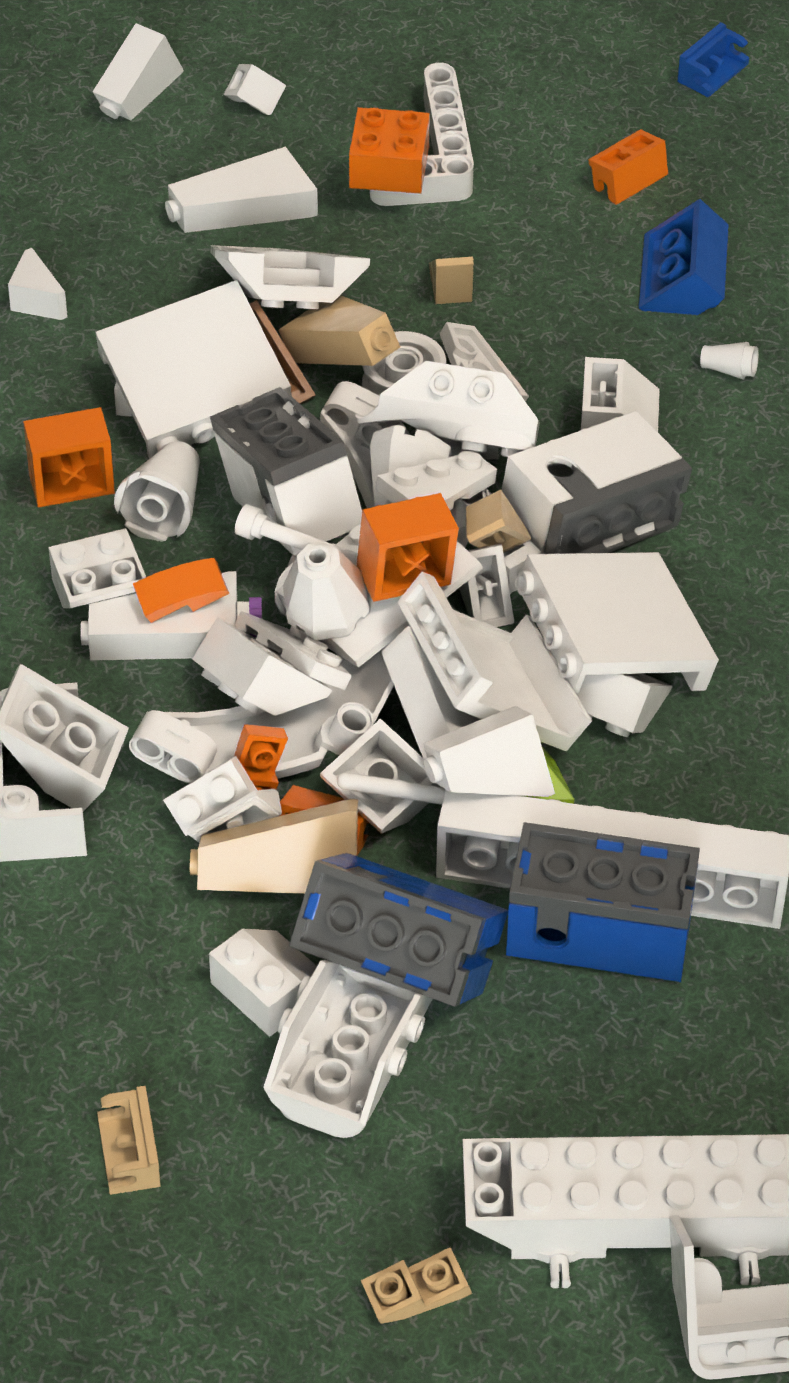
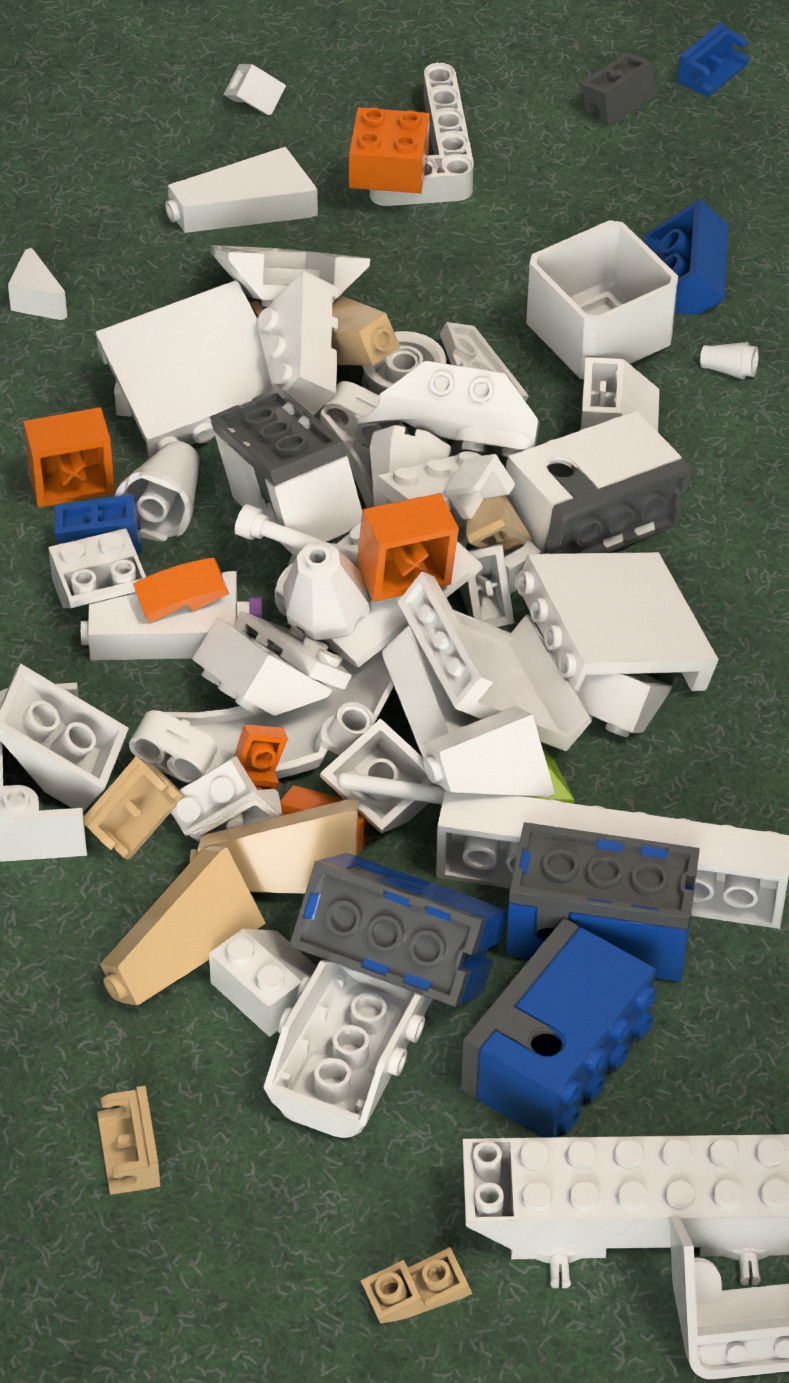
white slope [93,23,184,120] -> none
tan slope [429,257,474,304] -> none
orange hinge [588,129,668,205] -> none
none -> blue hinge [55,494,142,553]
none -> tan hinge [84,756,185,860]
none -> tan slope [100,846,266,1006]
none -> white wedge [256,271,339,415]
none -> white panel [444,454,515,520]
none -> blue piece [461,918,657,1138]
none -> white plate [526,220,678,380]
none -> dark grey hinge [579,53,656,127]

